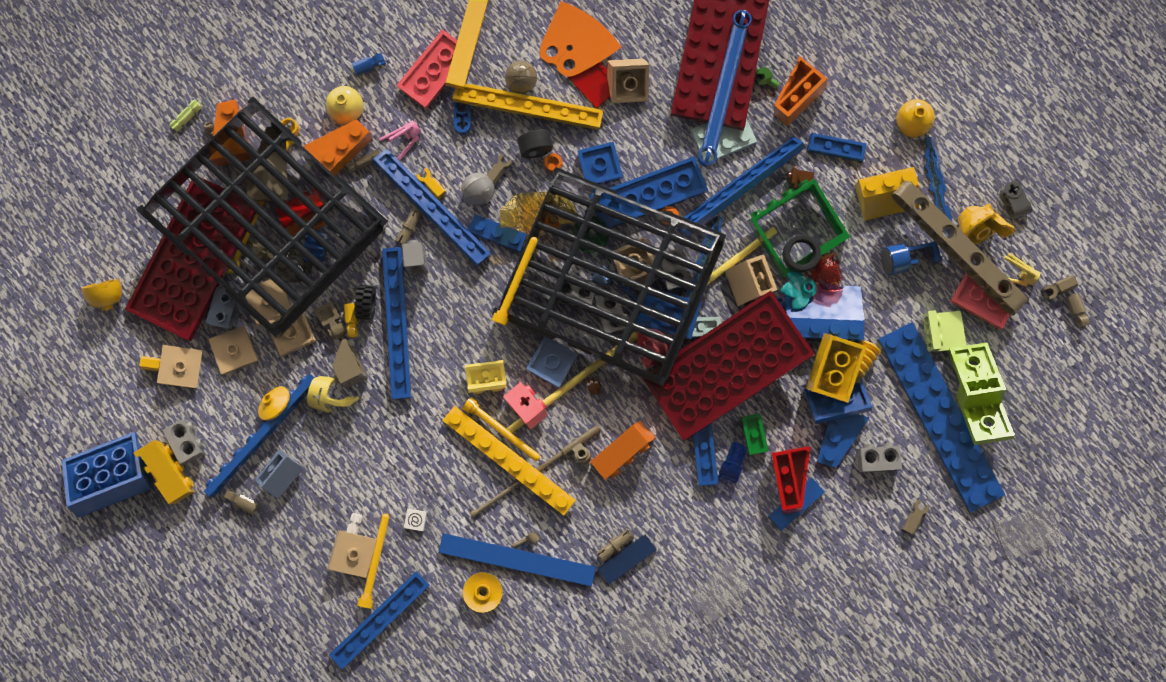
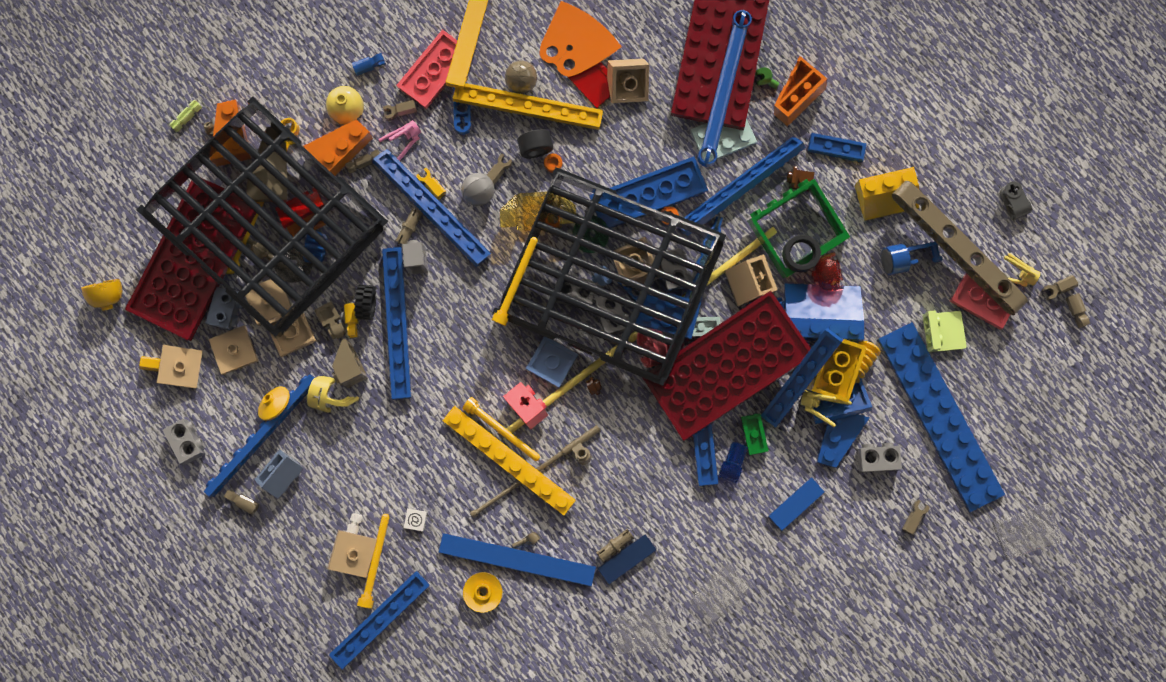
blue slope [62,432,152,518] -> none
yellow wedge [133,440,194,505] -> none
light yellow bracket [465,360,507,394] -> none
blue plate [468,214,527,253] -> none
blue plate [577,141,623,184] -> none
orange wedge [590,420,656,480] -> none
red wedge [771,446,811,515] -> none
teal plate [780,271,817,309] -> none
yellow cylinder [896,99,935,138] -> none
blue sword [924,137,952,234] -> none
lime bracket [948,343,1015,445] -> none
yellow head [958,204,1015,245] -> none
none -> dark tan bar [383,100,417,121]
none -> blue plate [761,328,843,428]
none -> light yellow plant [801,390,852,427]

